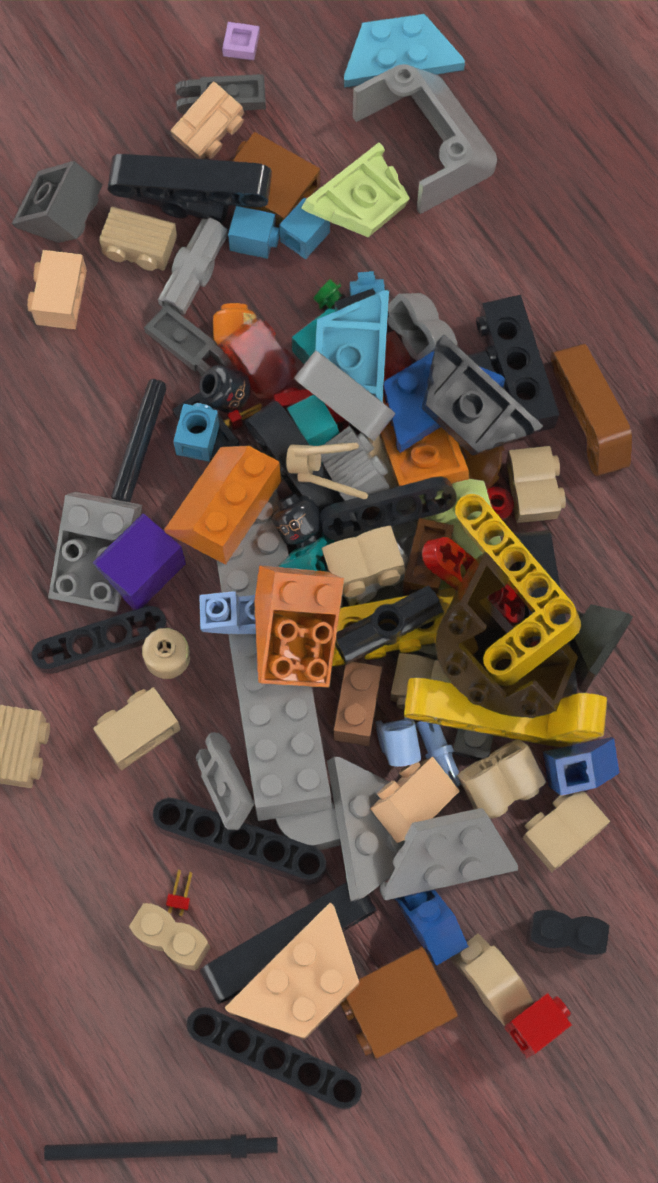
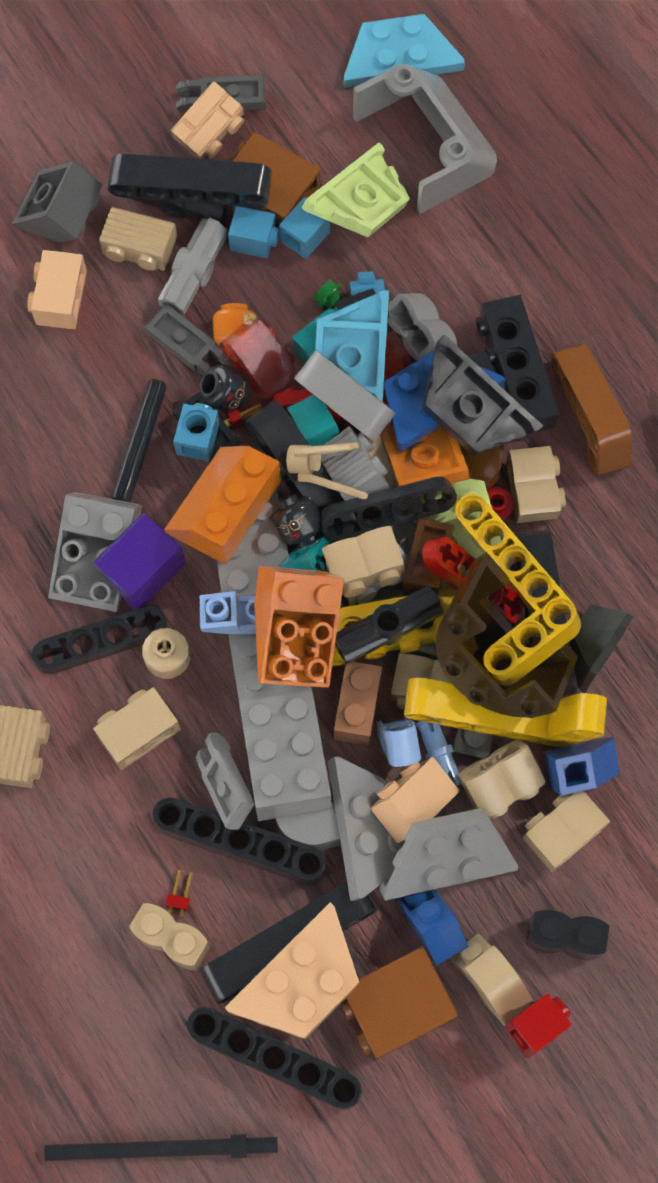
lavender plate [222,22,260,60] -> none

